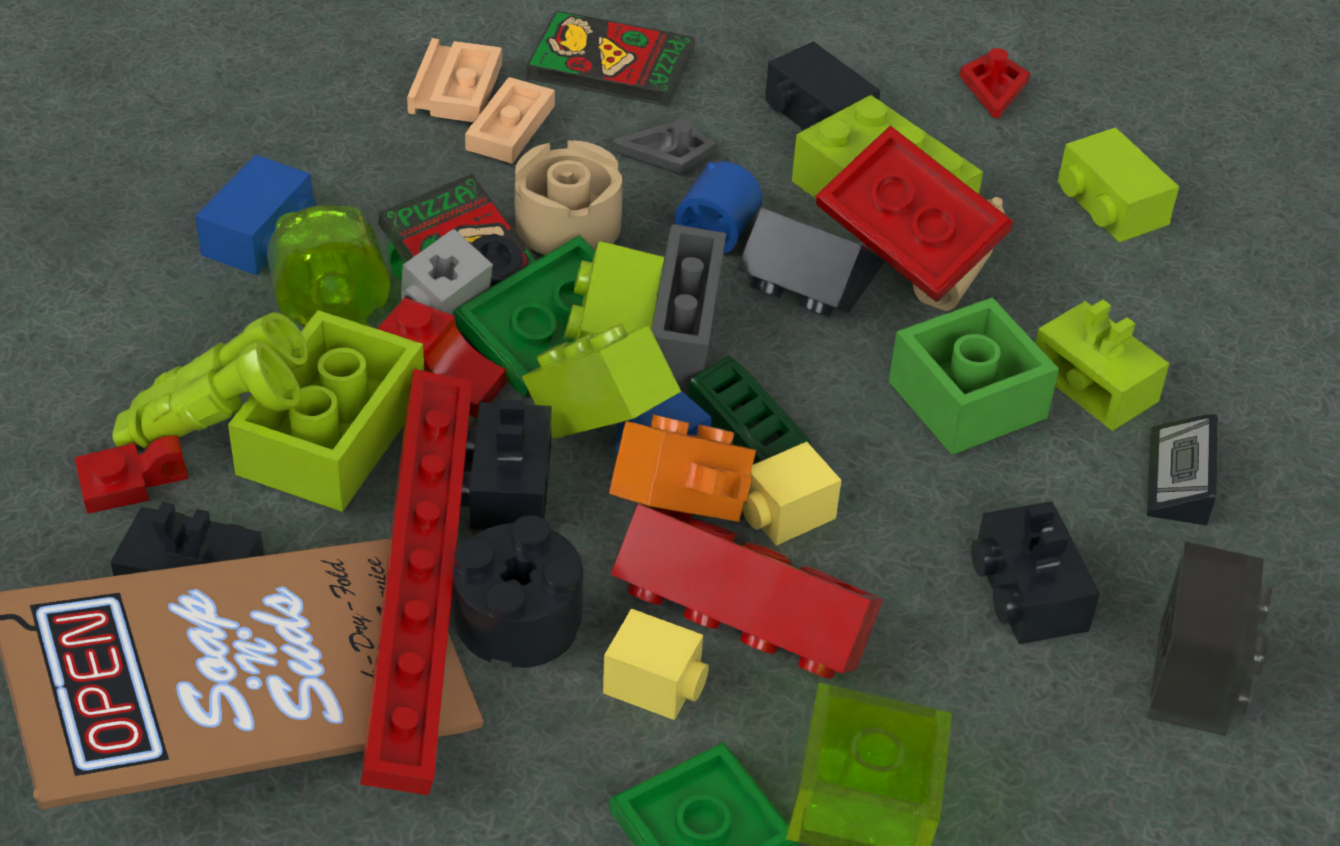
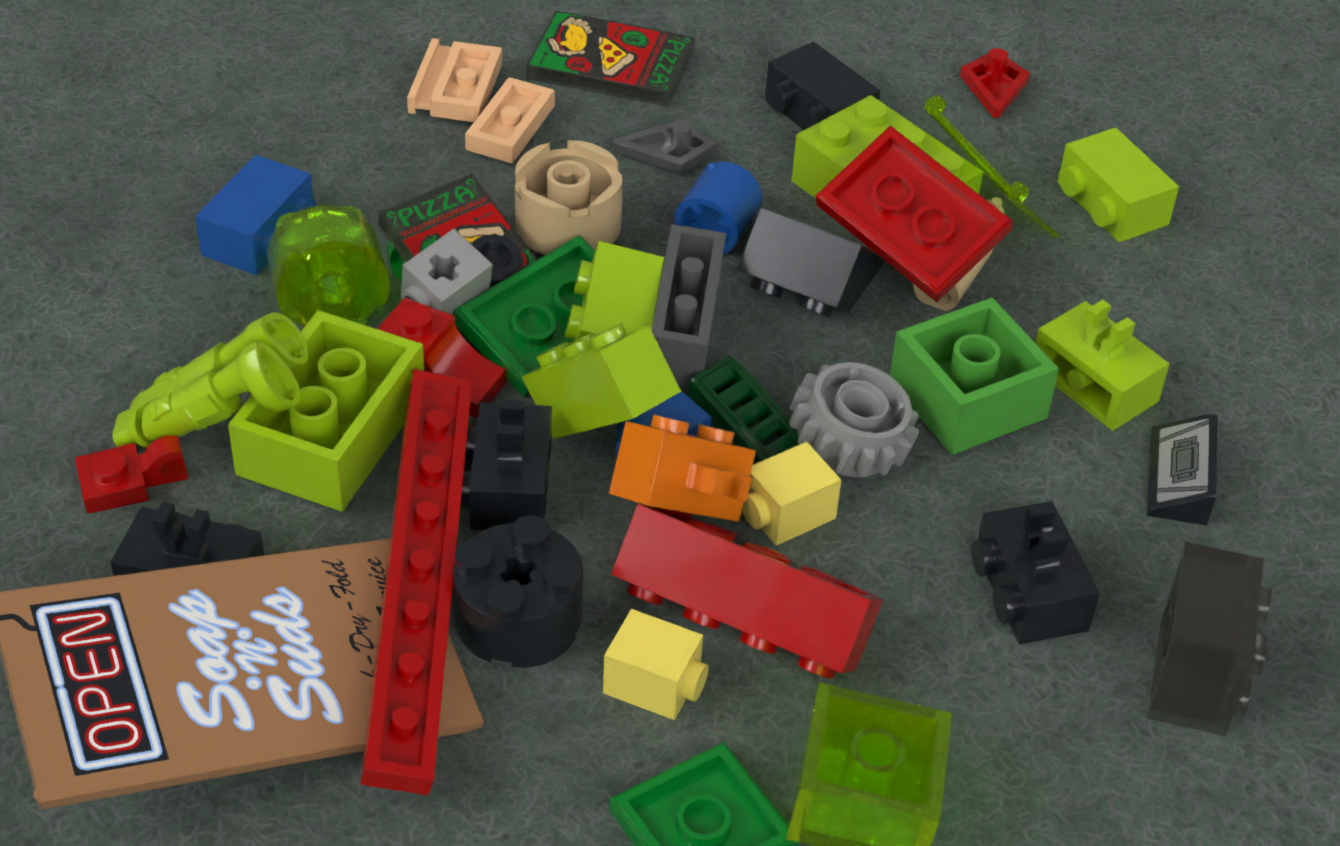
none -> light grey gear [789,362,919,478]
none -> clear neon green piece [924,95,1060,238]

